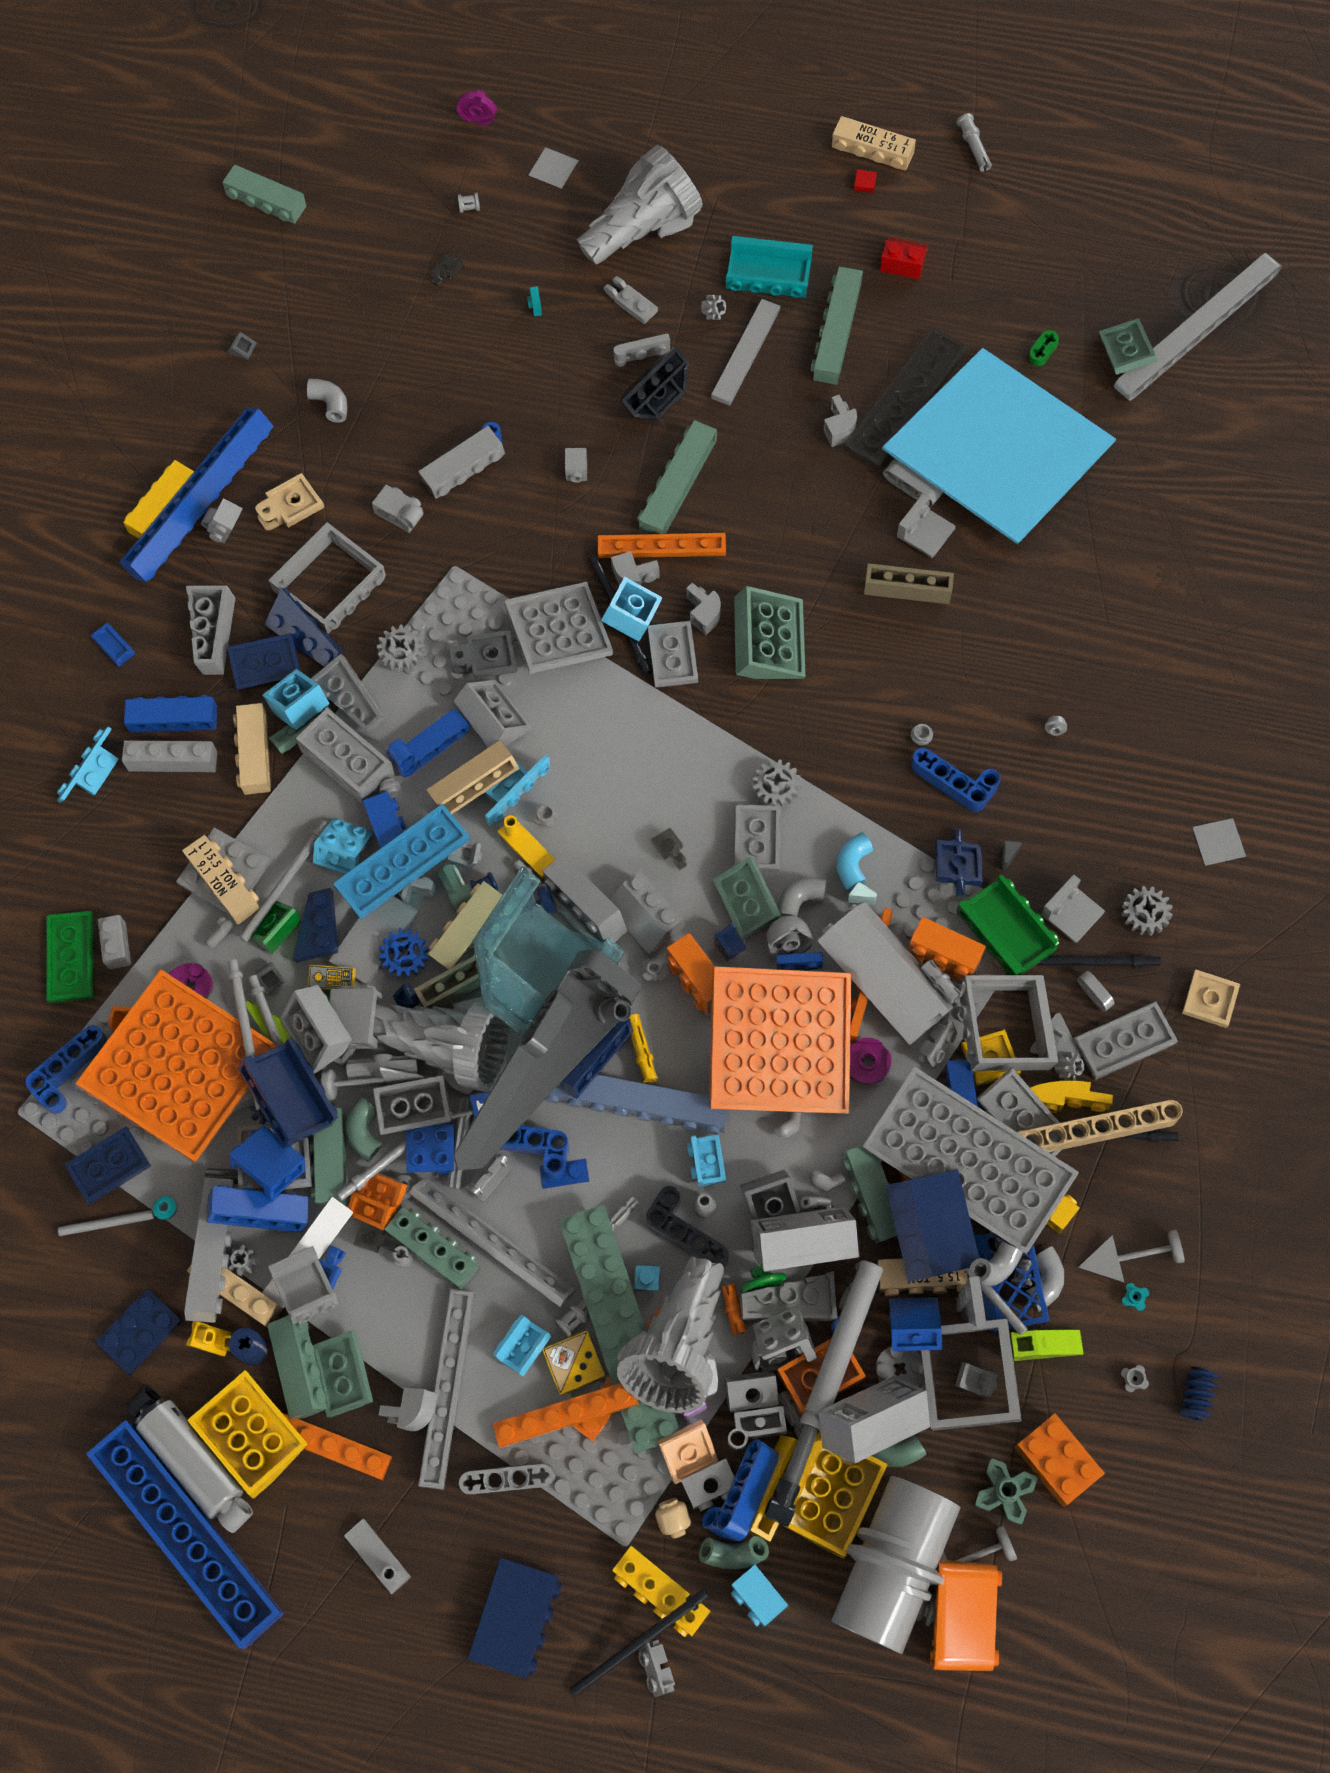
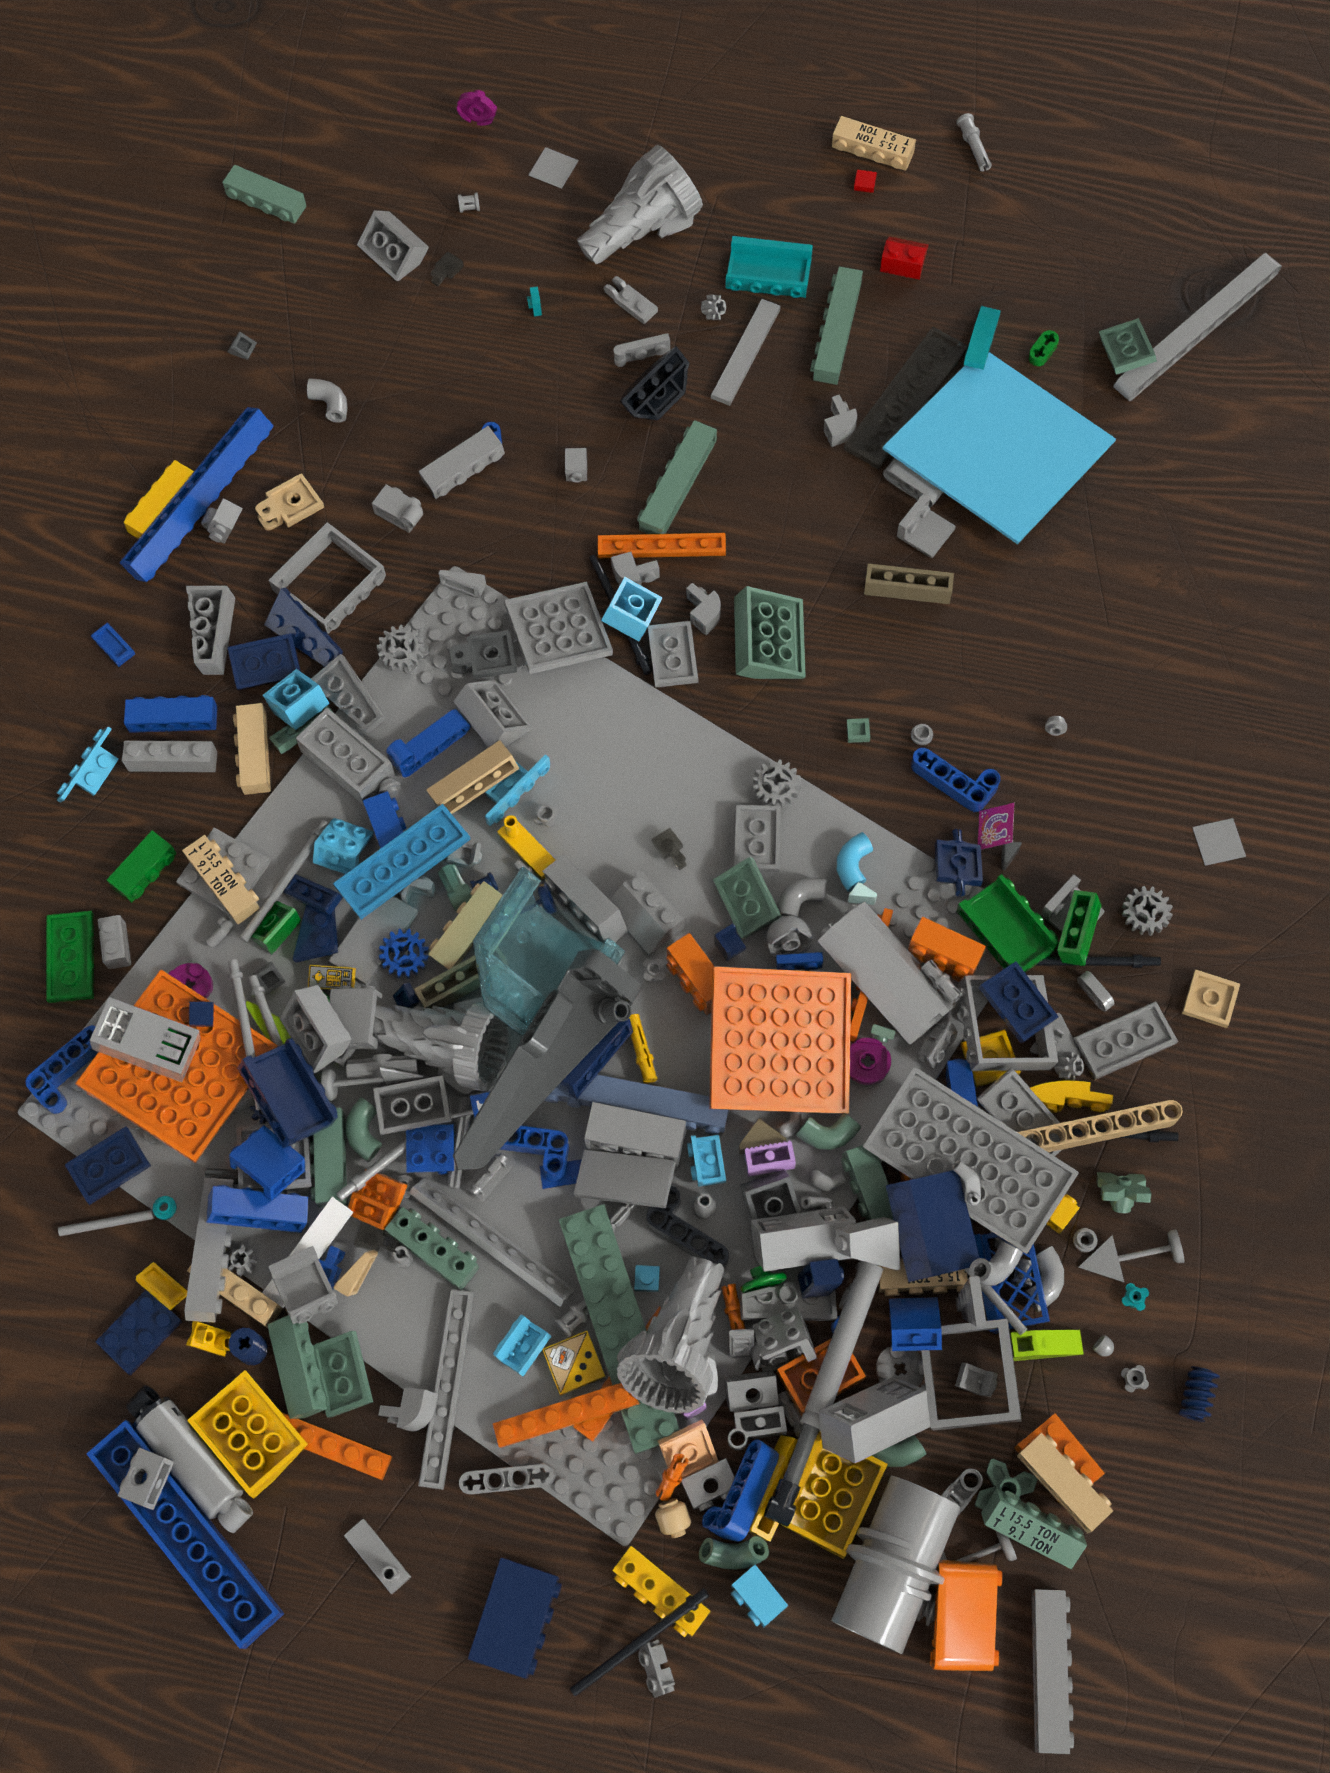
none -> light grey piece [89,997,201,1082]
none -> green brick [107,831,177,903]
none -> light grey brick [118,1448,174,1510]
none -> yellow tile [135,1262,187,1310]
none -> dark blue tile [189,1002,214,1027]
none -> dark blue tile [283,874,343,915]
none -> tan slope [333,1250,378,1297]
none -> light grey slope [357,210,429,281]
none -> light grey slope [439,570,486,598]
none -> light grey tile [574,1150,676,1208]
none -> light grey piece [584,1102,686,1168]
none -> orange pin [656,1453,689,1501]
none -> light grey slope [729,1329,754,1357]
none -> dark tan slope [739,1119,787,1155]
none -> lavender brick [744,1140,796,1177]
none -> sand green cylinder [796,1113,861,1150]
none -> dark blue brick [797,1259,844,1299]
none -> light grey slope [835,1217,901,1270]
none -> sand green plate [846,718,870,743]
none -> sand green plate [871,1024,896,1043]
none -> light grey piece [941,1468,983,1515]
none -> light grey arm [952,1160,981,1206]
none -> teal slope [964,306,1001,370]
none -> dark pink sticker [978,803,1014,849]
none -> dark blue plate [978,962,1059,1043]
none -> sand green brick [981,1488,1087,1569]
none -> tan brick [1017,1433,1113,1534]
none -> light grey brick [1031,1589,1074,1754]
none -> green brick [1057,890,1101,966]
none -> light grey plate [1073,1228,1098,1252]
none -> light grey hinge [1093,1335,1114,1356]
none -> sand green plant [1096,1172,1151,1213]

